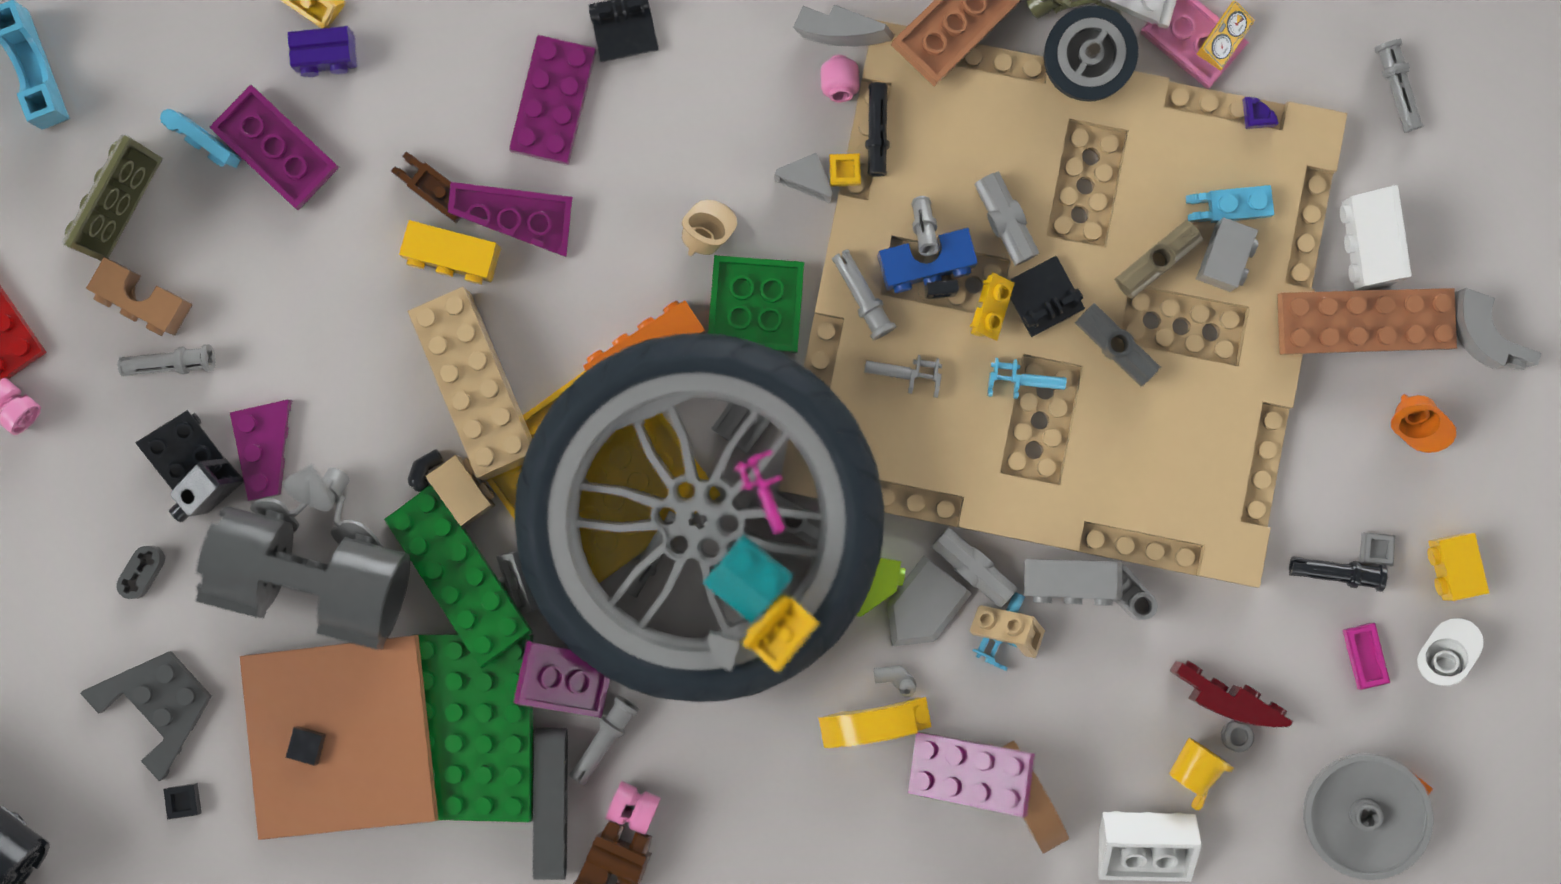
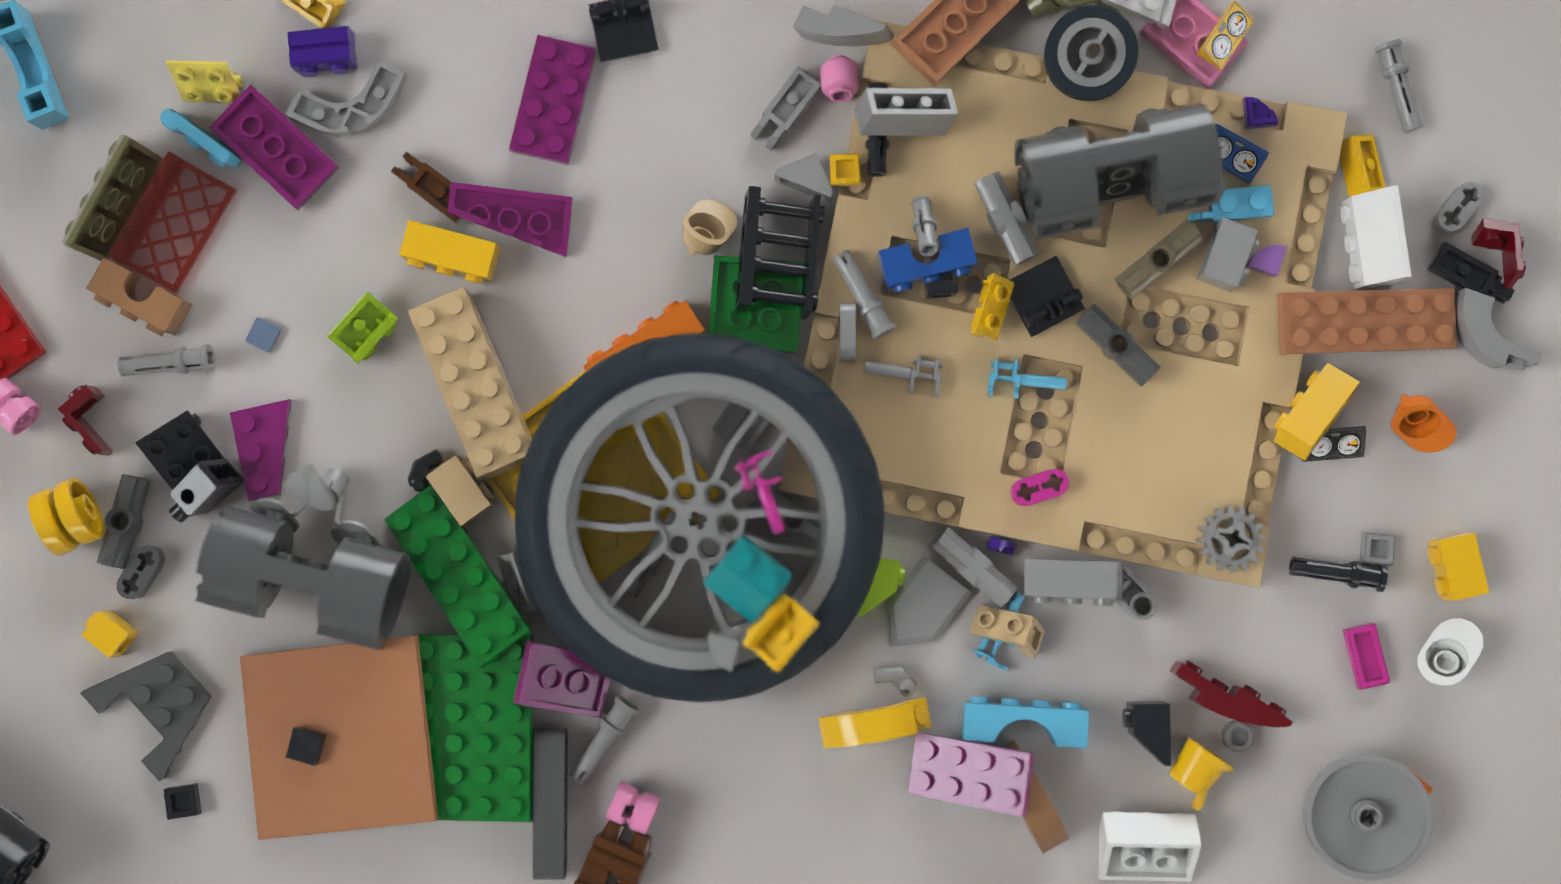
none -> yellow wheel [28,478,105,556]
none -> dark red bracket [58,385,113,456]
none -> yellow brick [81,610,140,658]
none -> dark grey piece [97,474,150,569]
none -> clear red fence [107,151,237,293]
none -> light yellow hinge [165,60,243,103]
none -> sand blue piece [245,317,281,353]
none -> light grey plate [285,59,408,136]
none -> lime bracket [327,291,398,364]
none -> black fence [735,186,825,320]
none -> light grey hinge [750,66,821,151]
none -> light grey beam [839,303,856,361]
none -> light grey brick [854,88,958,135]
none -> medium azure arch [961,696,1089,748]
none -> dark purple tile [985,537,1017,556]
none -> dark pink beam [1010,469,1069,506]
none -> dark grey cylinder [1014,103,1224,240]
none -> black slope [1122,701,1171,766]
none -> light grey gear [1195,505,1266,573]
none -> slope [1215,124,1269,184]
none -> medium lavender tile [1246,245,1287,277]
none -> yellow brick [1273,363,1360,461]
none -> slope [1302,426,1366,462]
none -> yellow slope [1339,135,1386,197]
none -> black hinge [1427,242,1515,304]
none -> light grey beam [1433,182,1484,234]
none -> dark red bracket [1471,218,1526,289]

